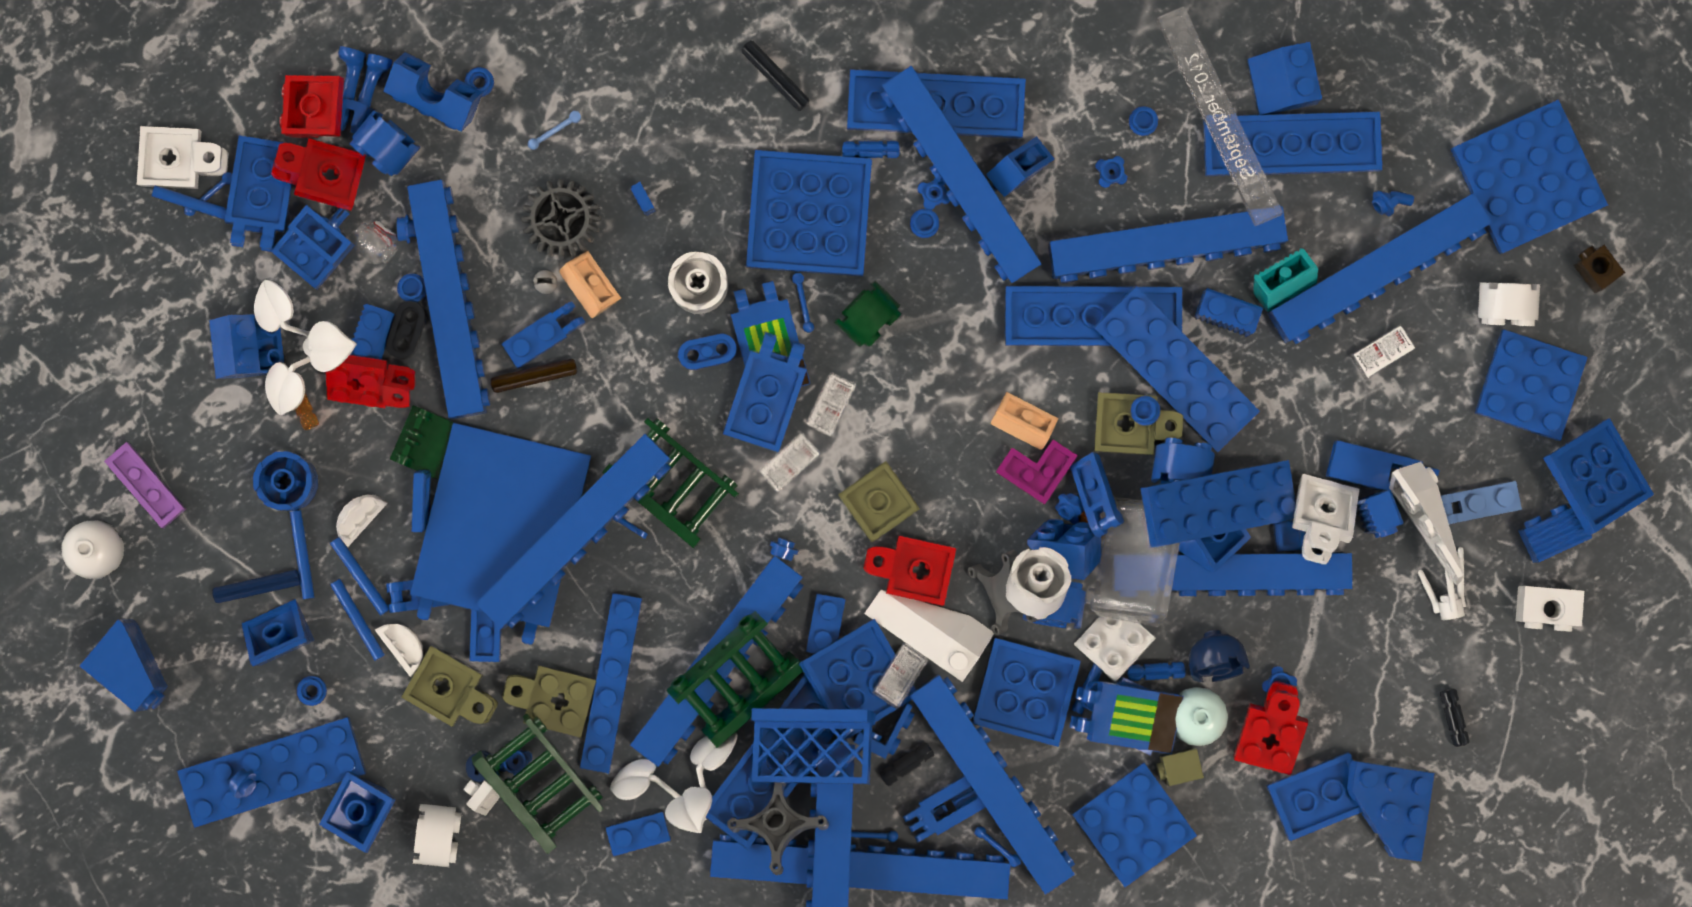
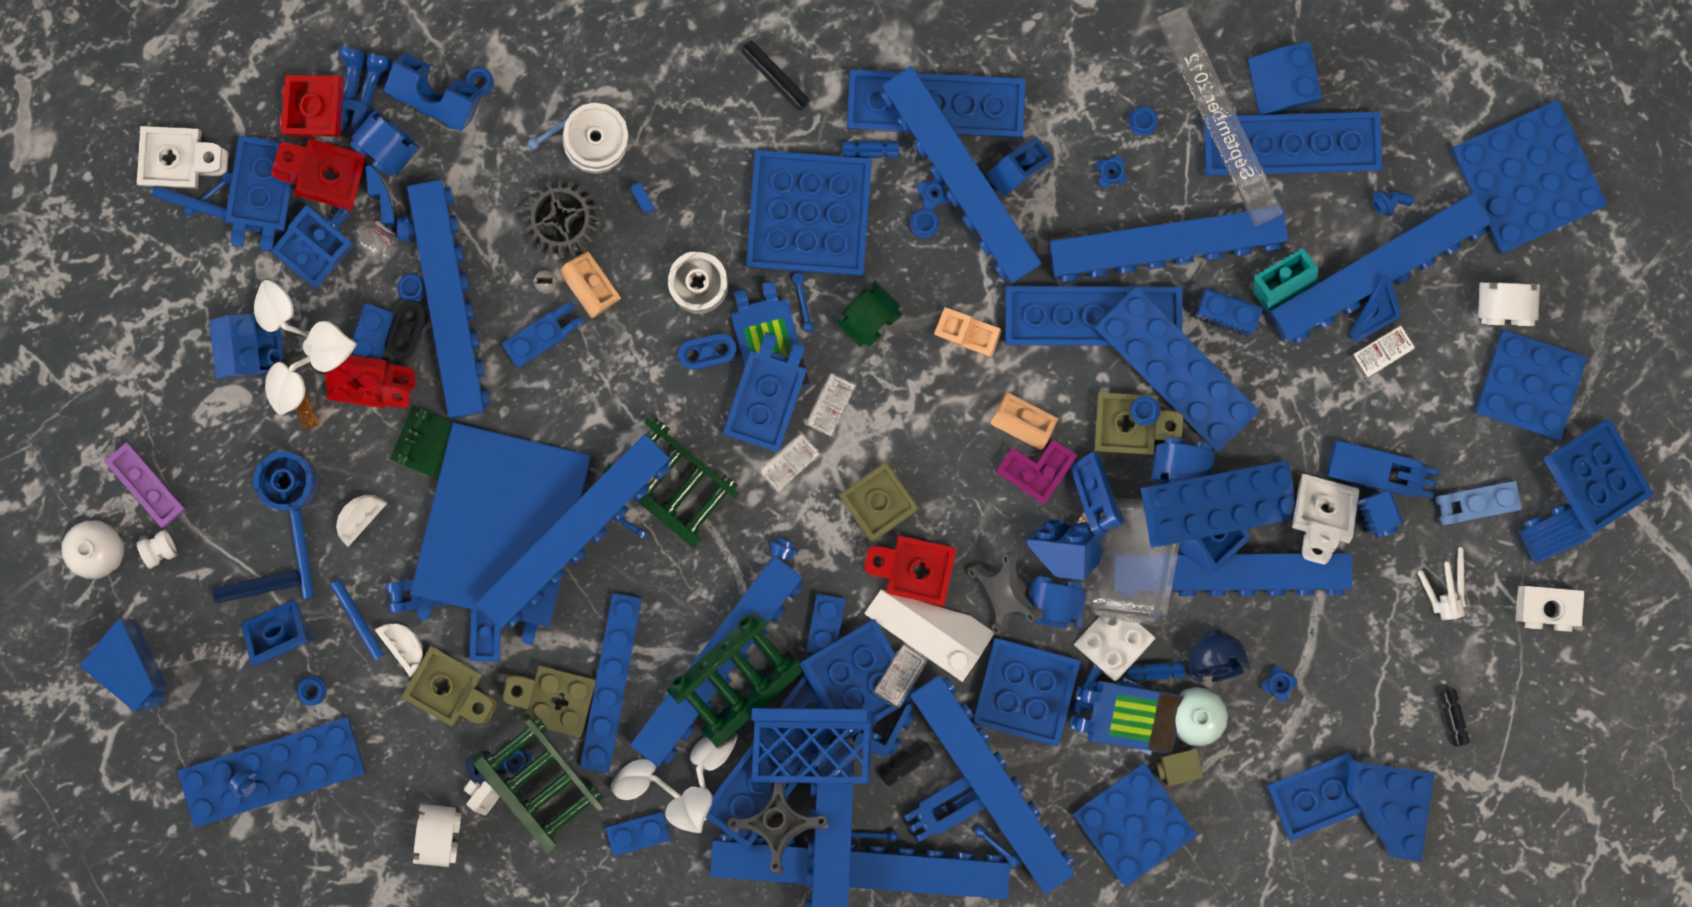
blue slope [319,772,396,853] -> none
blue bar [330,537,389,616] -> none
blue tile [412,470,431,532] -> none
dark brown axle [491,359,577,393] -> none
white brick [1006,547,1071,619] -> none
blue plate [1055,493,1084,524] -> none
red plate [1233,681,1308,775] -> none
blue tile [1273,521,1305,552] -> none
white wedge [1389,462,1463,585] -> none
dark brown brick [1573,245,1626,293] -> none
none -> white wheel [137,530,178,569]
none -> blue slope [366,165,397,227]
none -> white wheel [563,103,628,174]
none -> light nougat slope [934,307,1002,358]
none -> blue tile [1349,275,1402,343]

